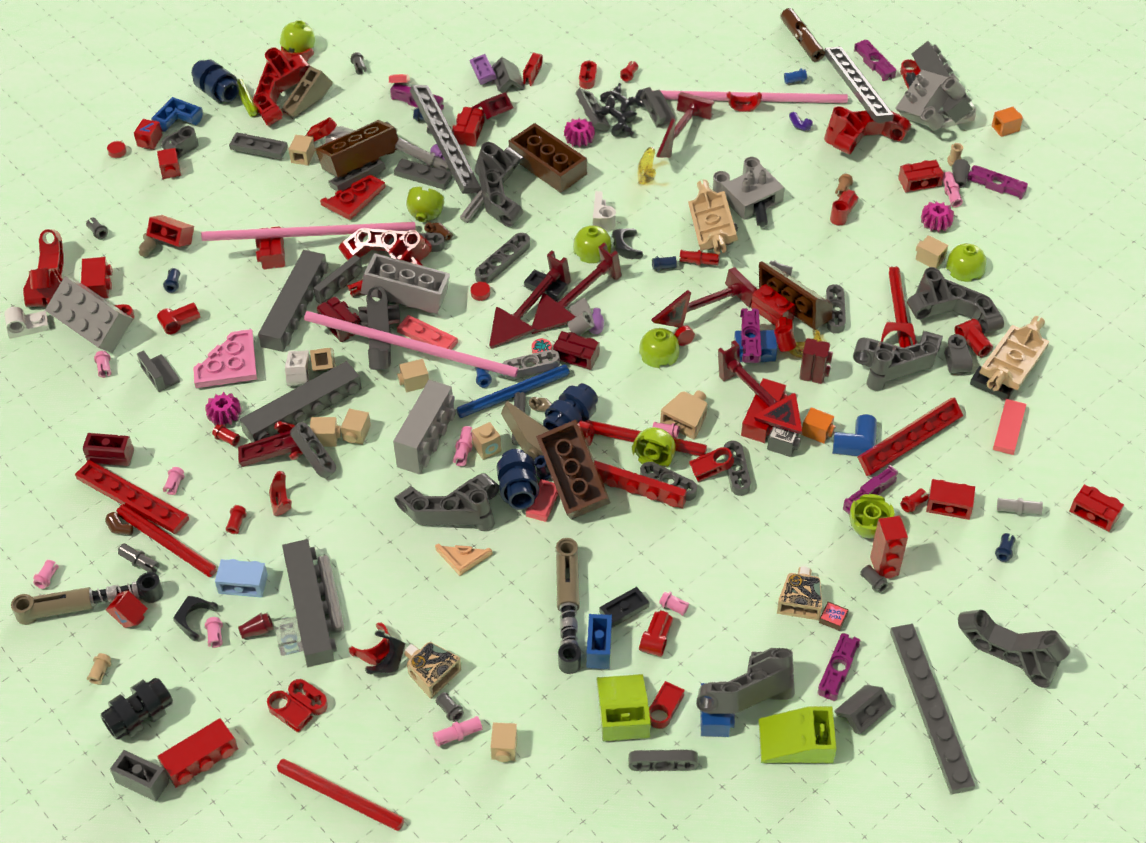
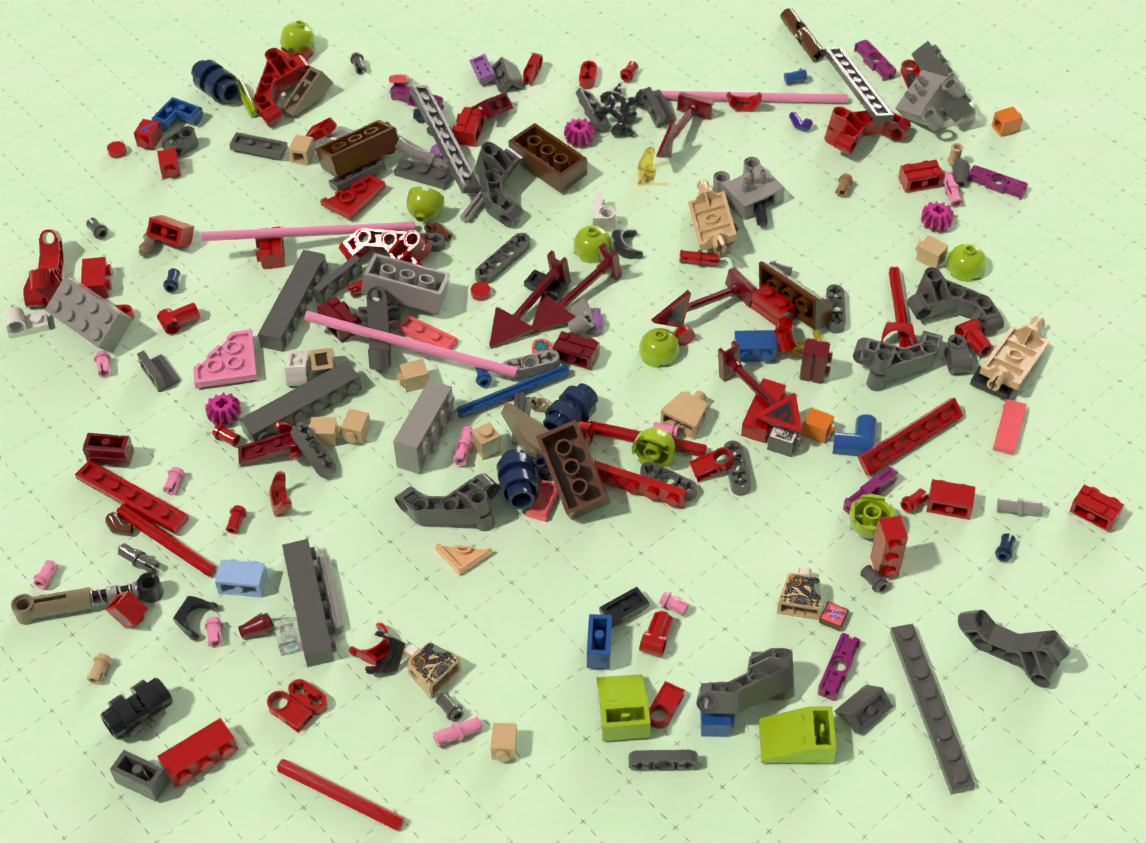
piece [556,538,581,674] -> none
dark blue pin [652,256,677,271] -> none
magenta piece [740,308,761,363] -> none
red piece [830,190,858,226] -> none

